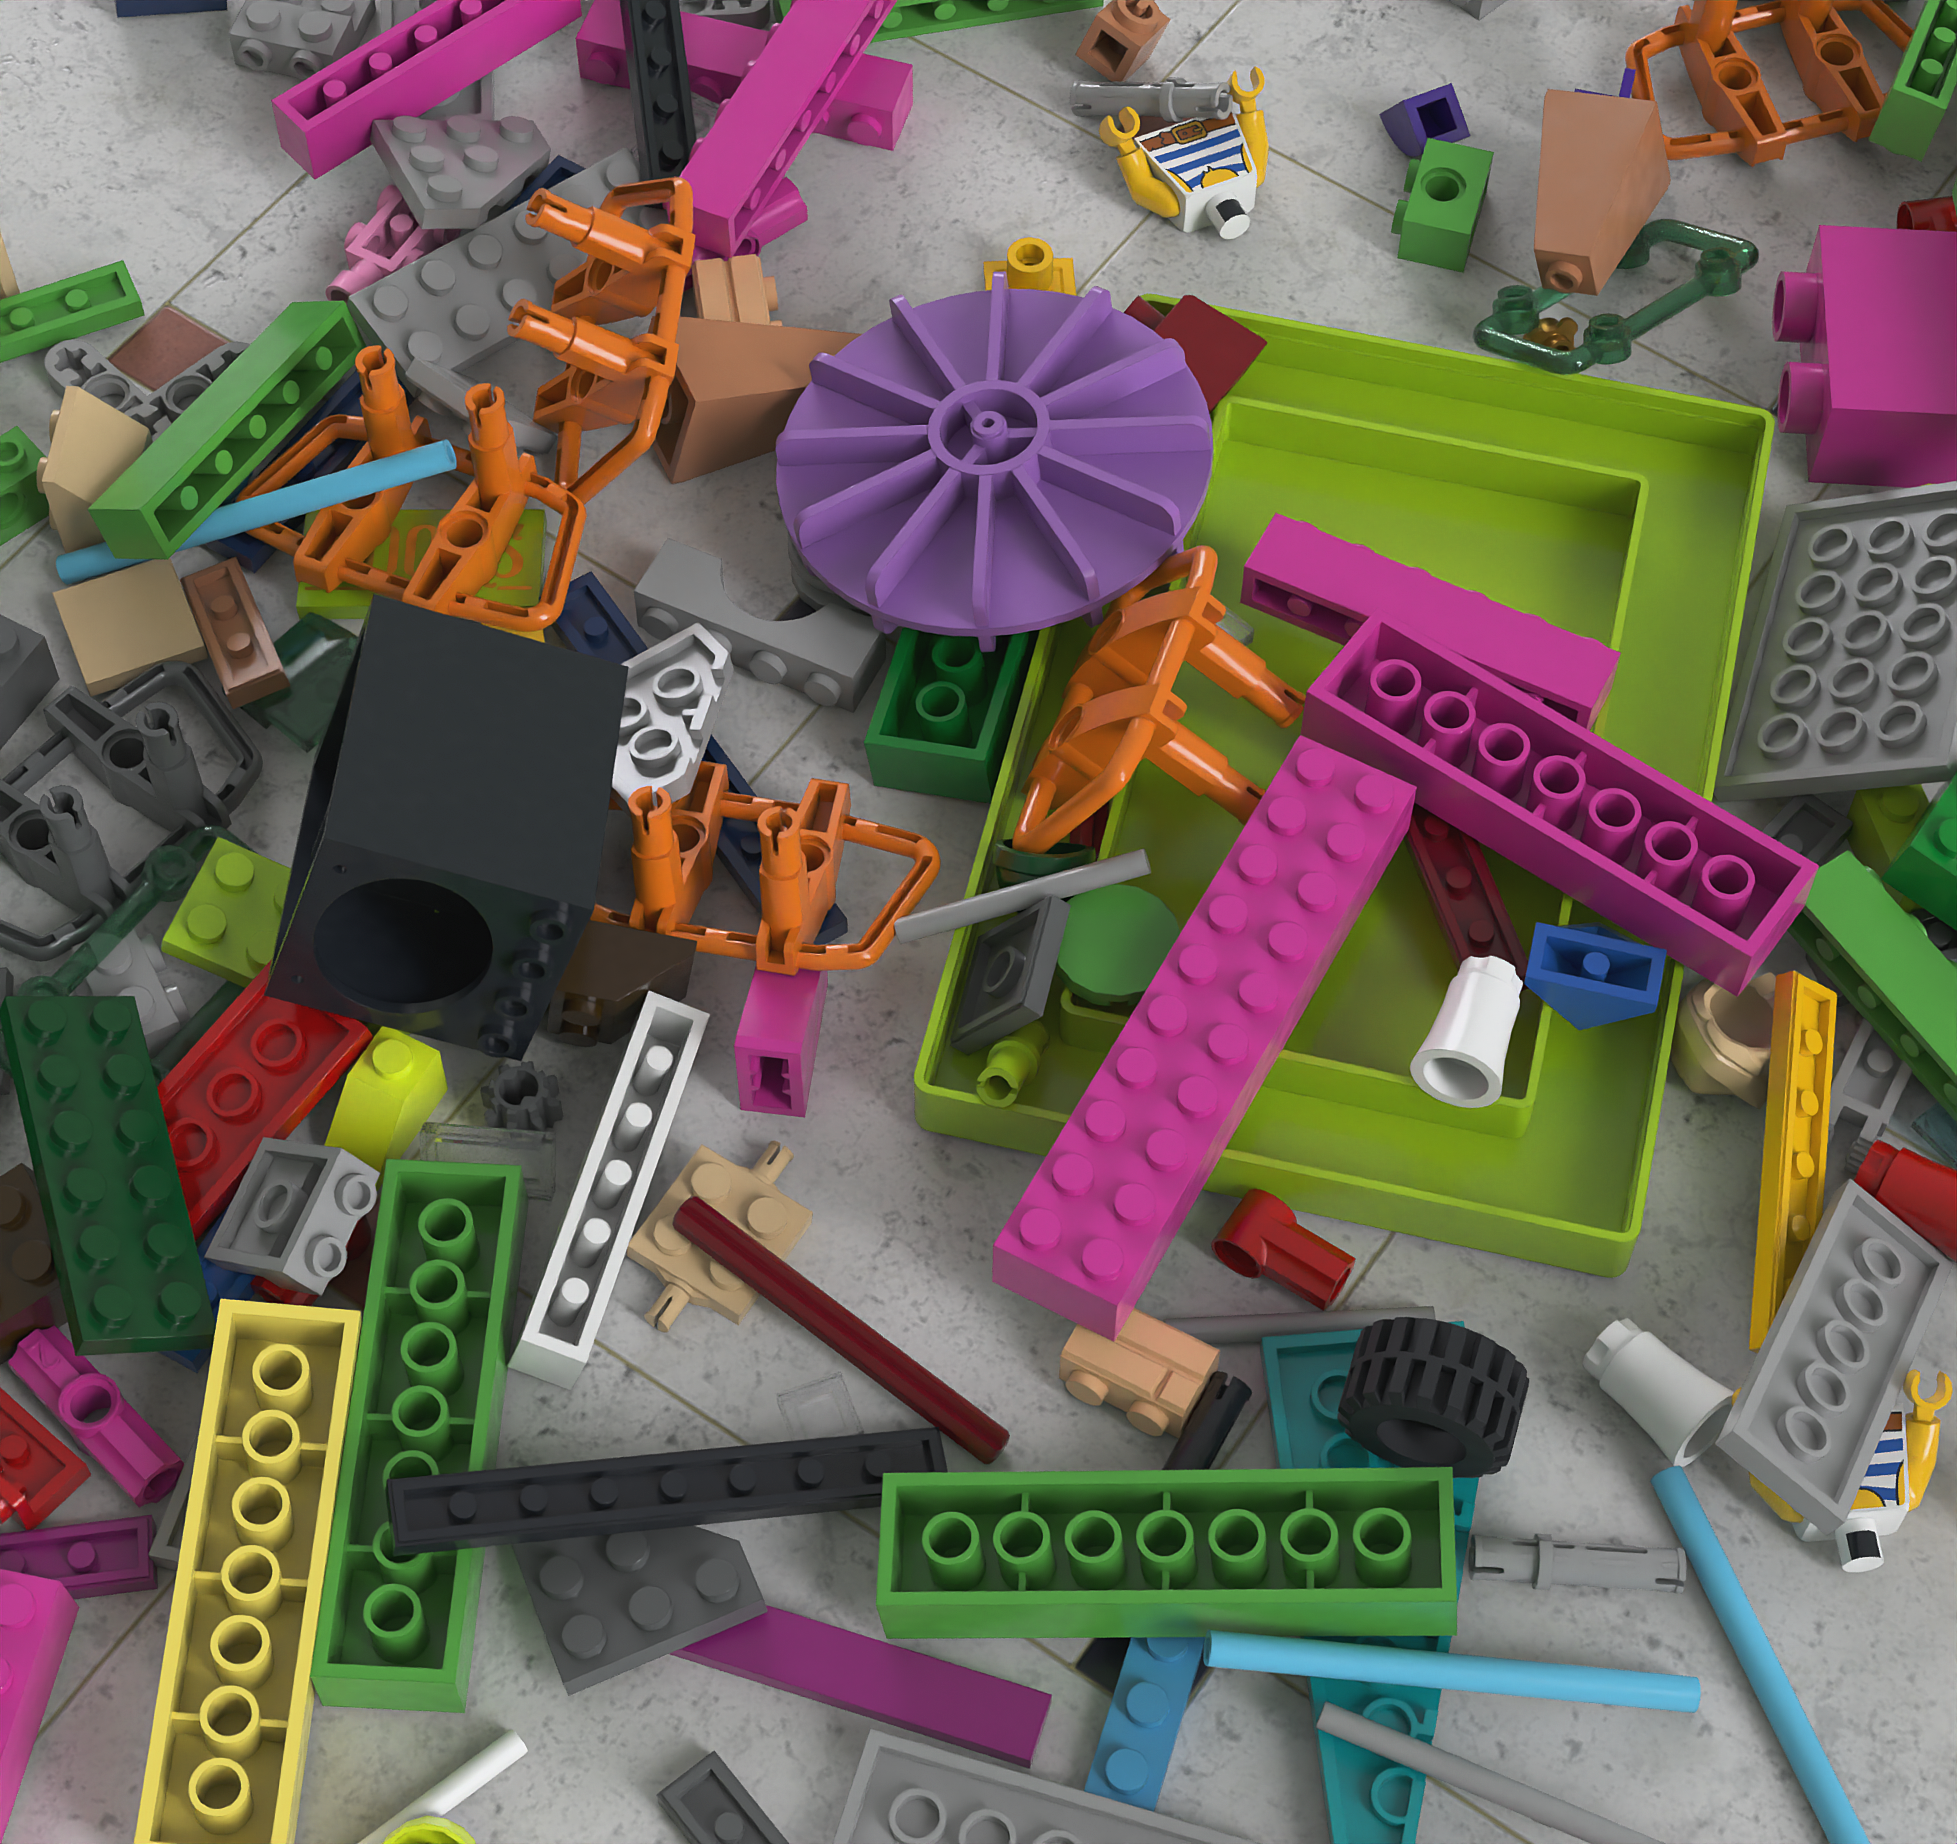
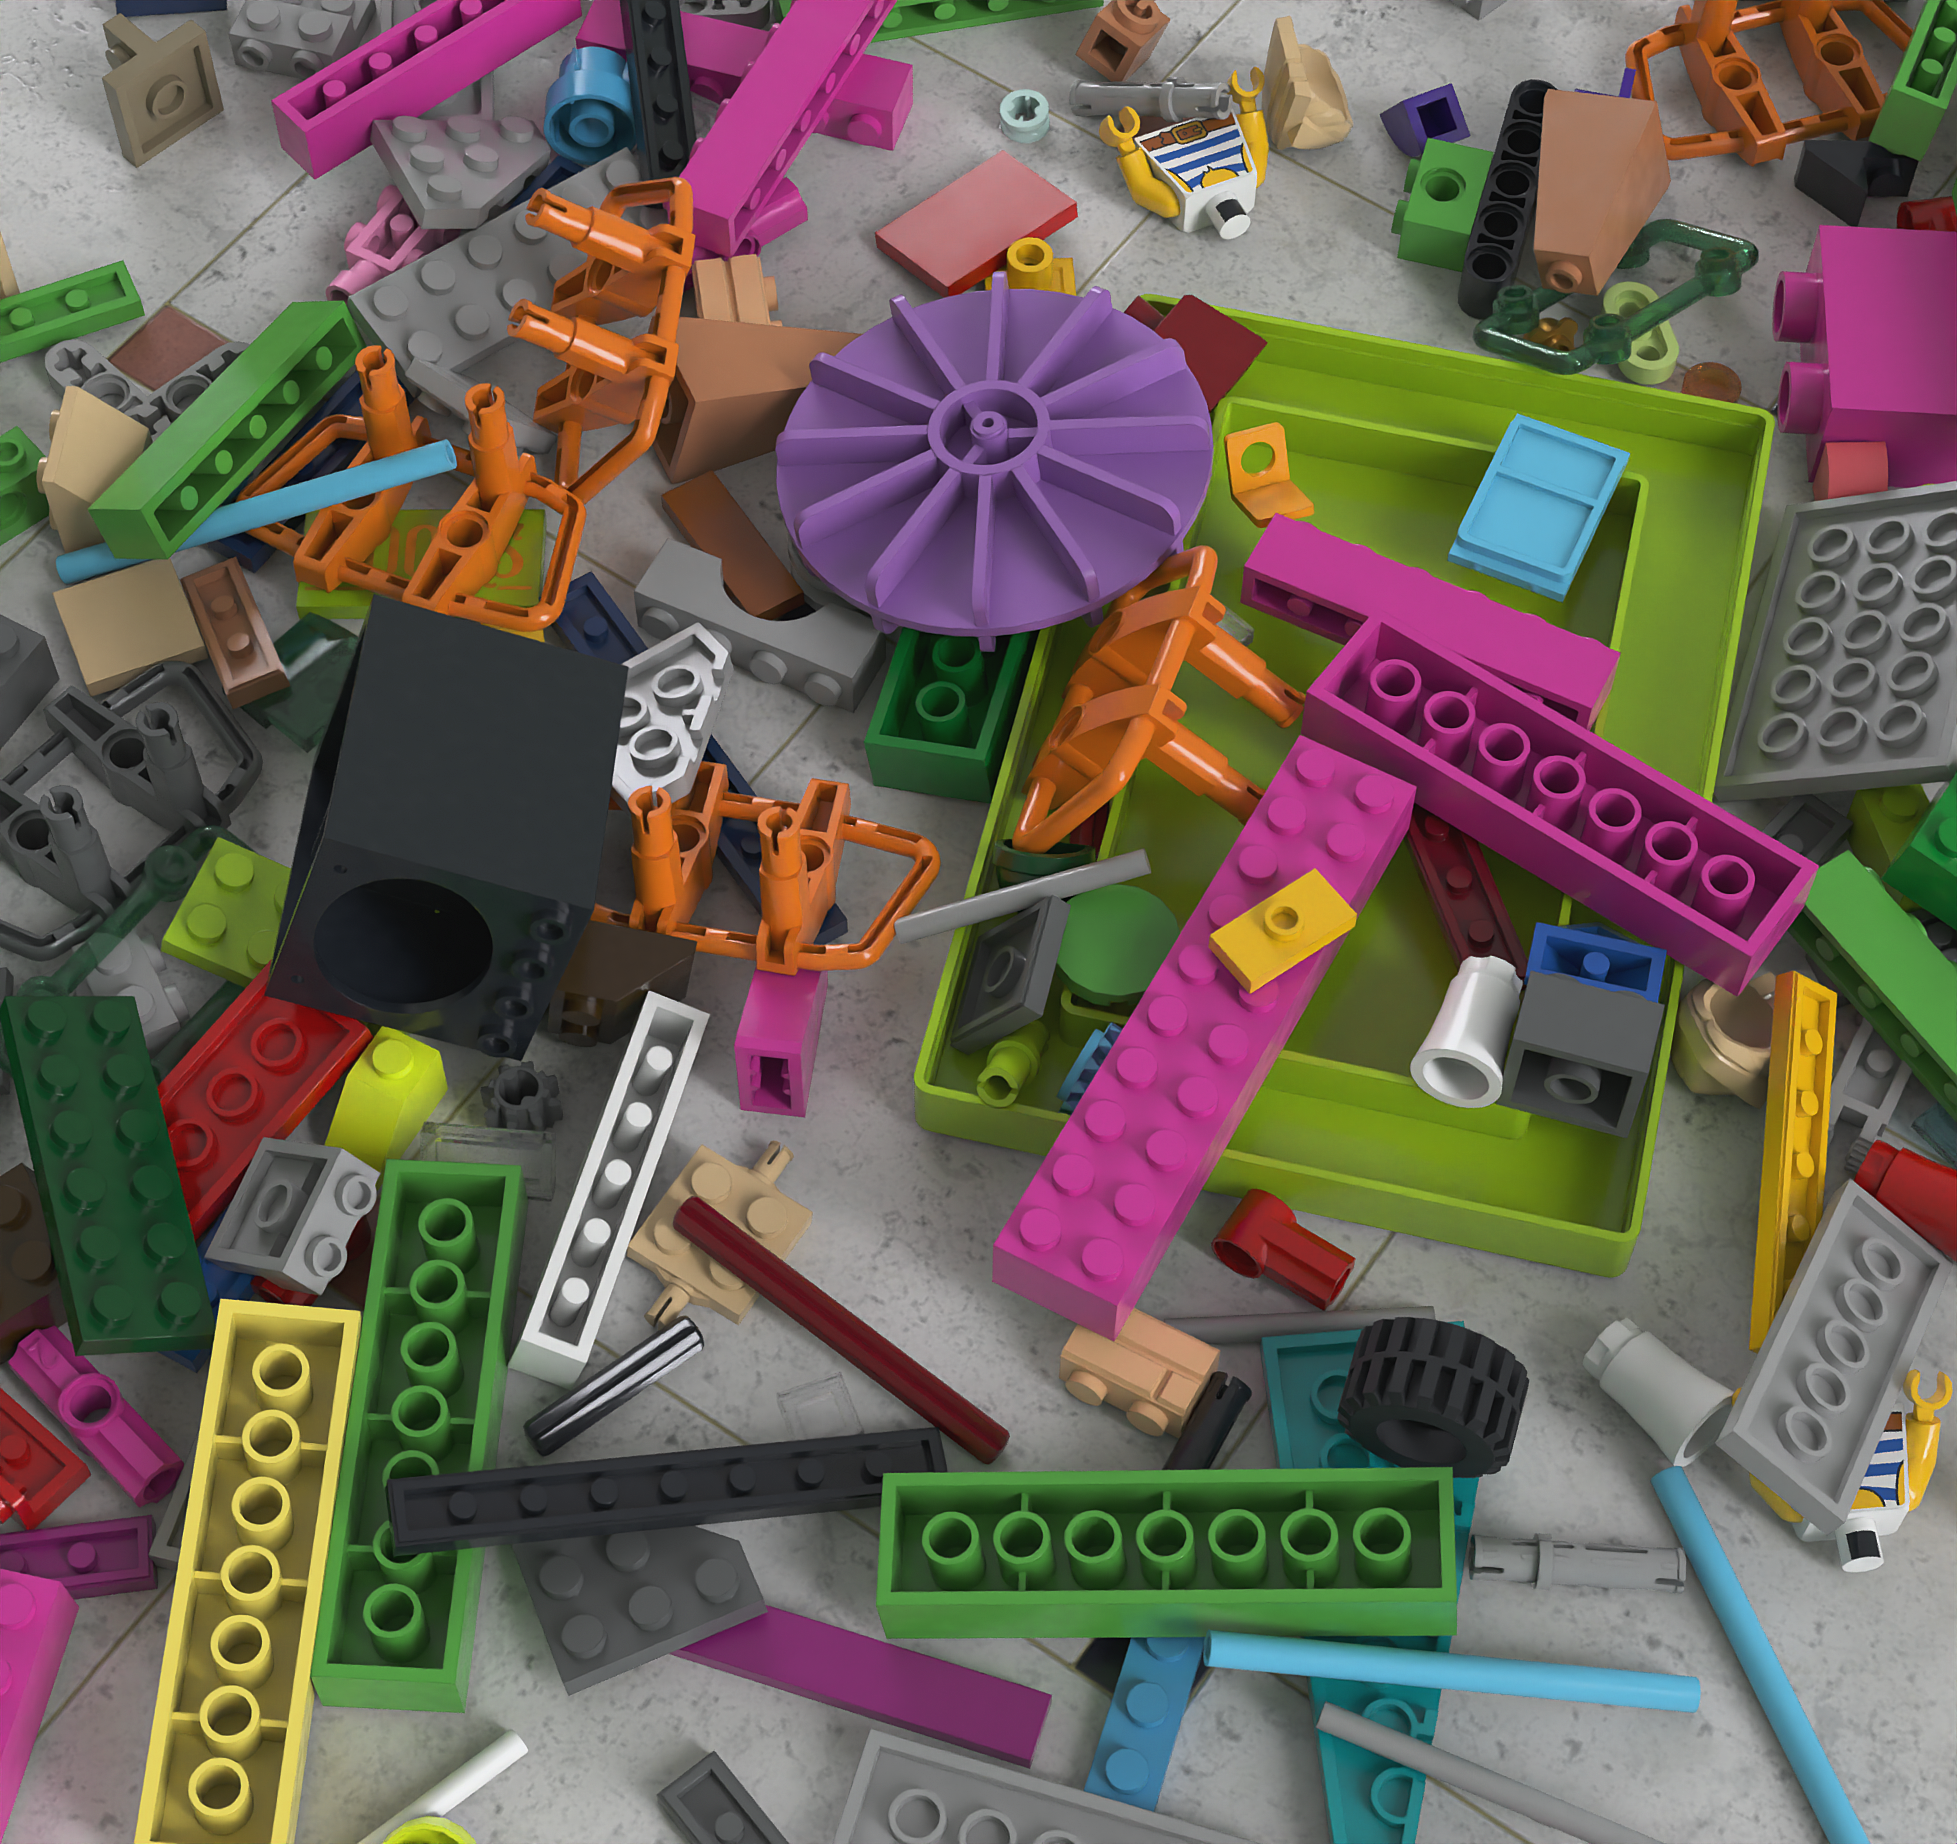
none -> dark tan bracket [102,13,224,168]
none -> black axle [523,1316,704,1456]
none -> dark azure piece [544,47,637,166]
none -> dark orange tile [661,470,804,620]
none -> tile [875,150,1078,298]
none -> light aqua bush [1000,89,1050,143]
none -> medium azure gear [1056,1022,1123,1115]
none -> yellow plate [1208,868,1357,994]
none -> light orange bracket [1224,422,1315,528]
none -> tan hair [1261,16,1354,150]
none -> medium azure piece [1447,413,1630,603]
none -> black beam [1458,79,1558,320]
none -> dark grey brick [1496,971,1665,1138]
none -> yellowish green plate [1600,281,1679,385]
none -> clear orange tile [1680,362,1742,404]
none -> black slope [1794,140,1919,227]
none -> coral brick [1812,442,1888,501]

